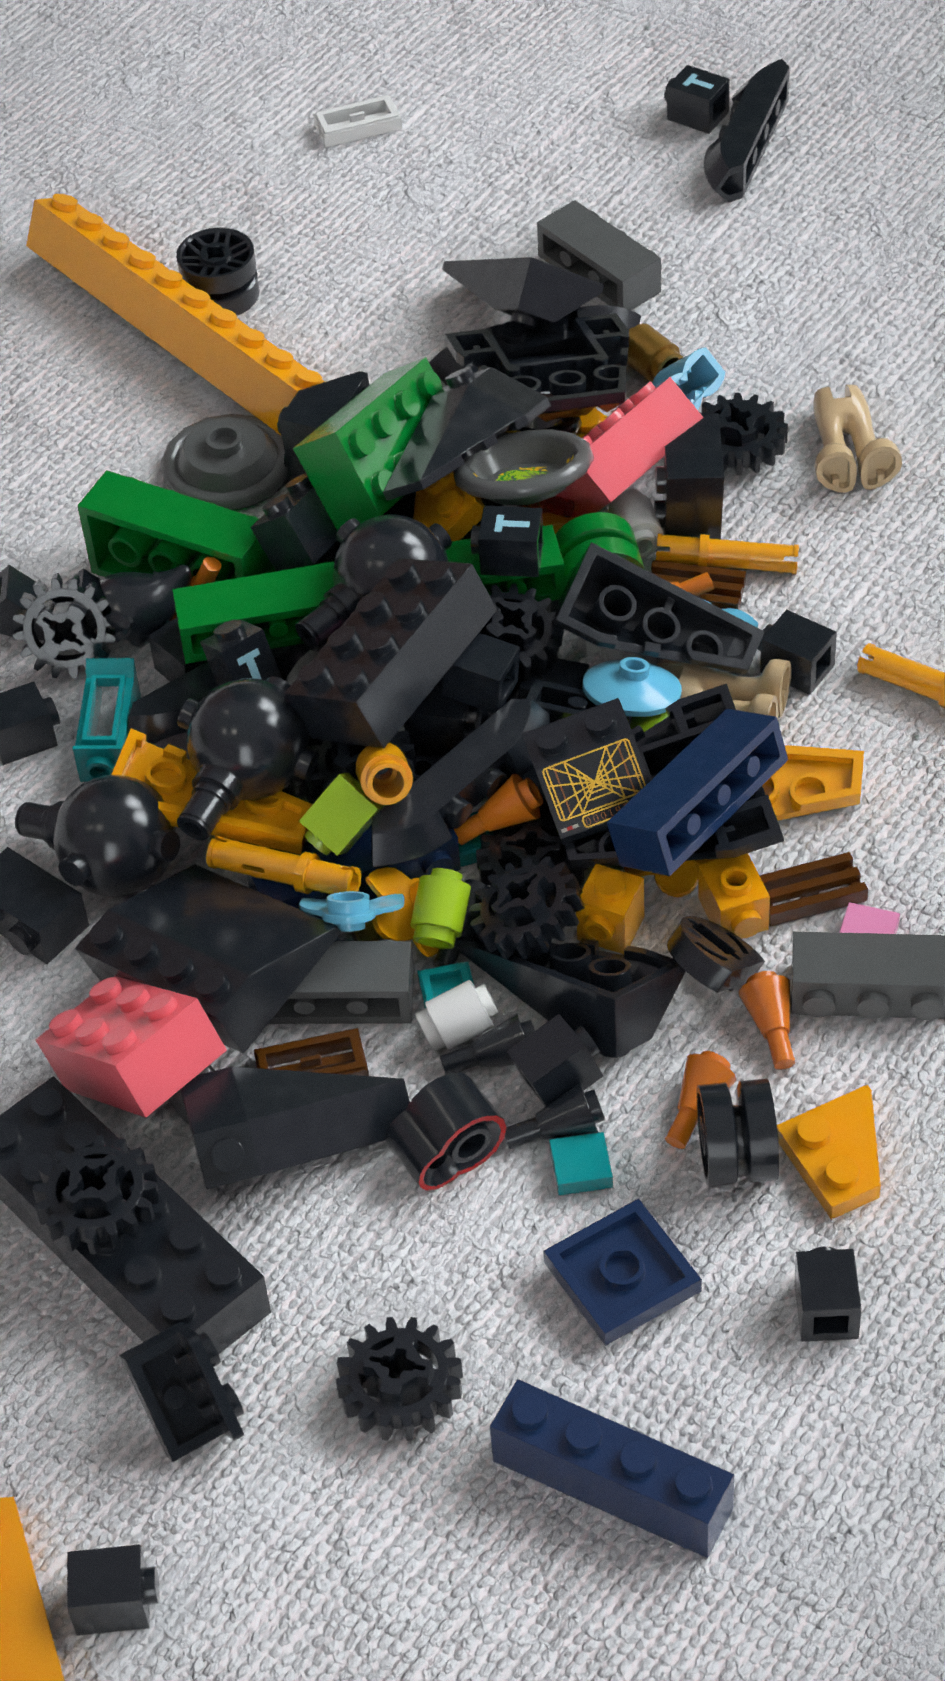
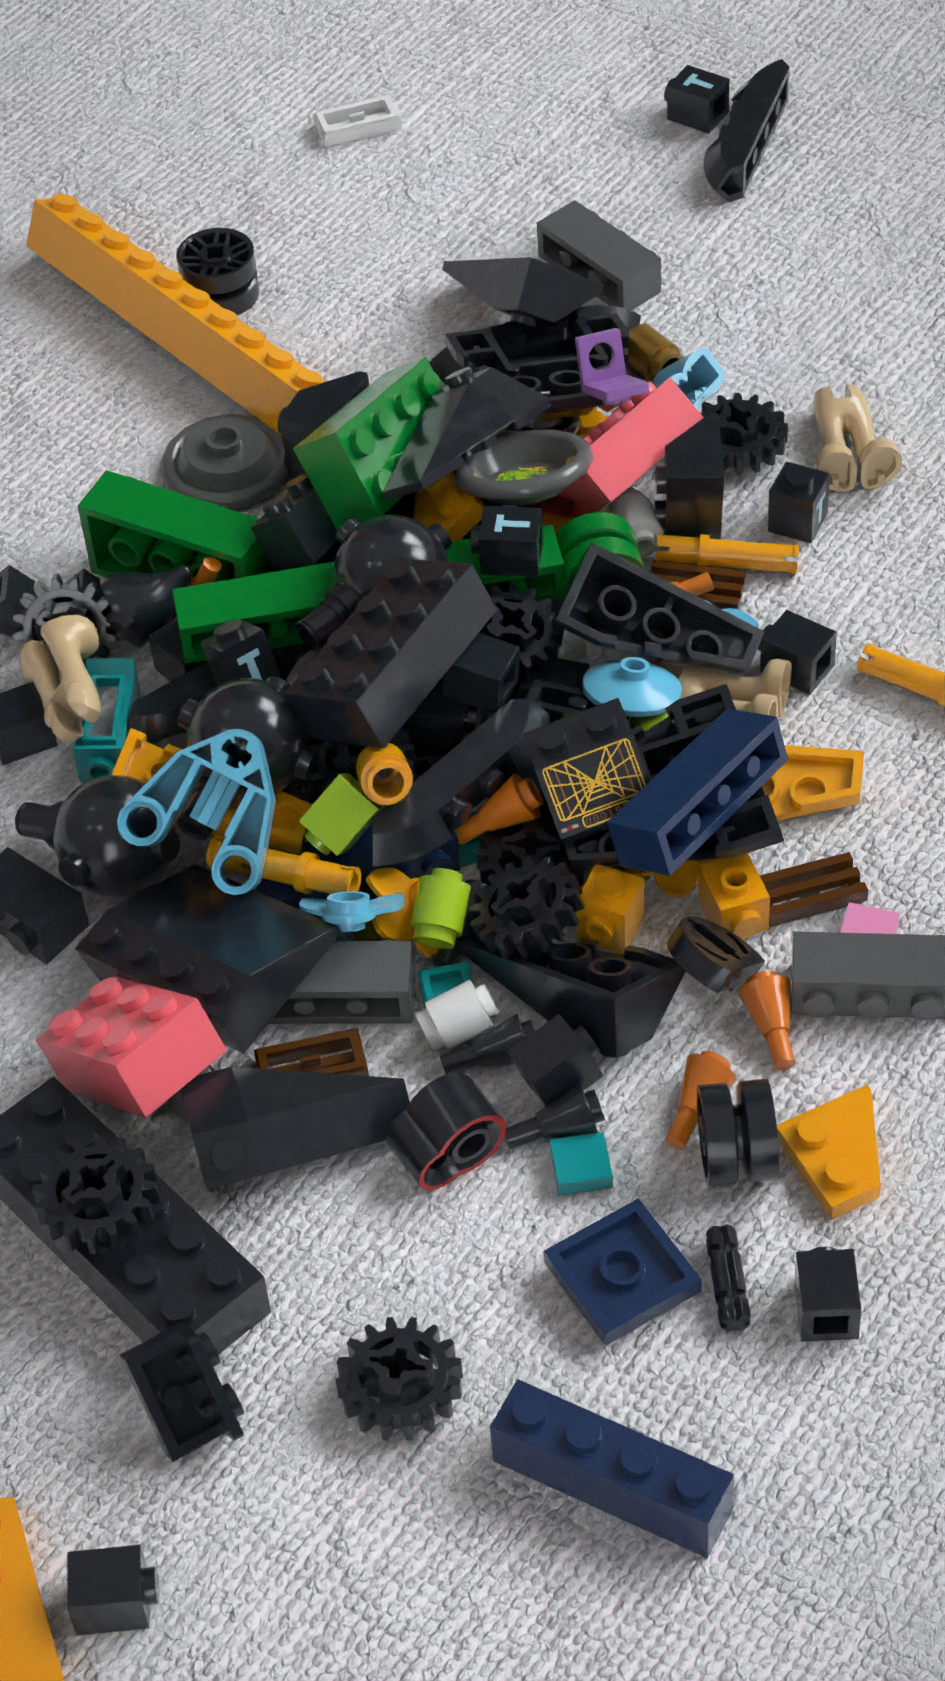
none -> tan piece [19,615,101,744]
none -> medium azure connector [117,729,276,895]
none -> medium lavender bracket [575,328,649,405]
none -> black axle [706,1224,751,1332]
none -> black brick [768,461,830,544]

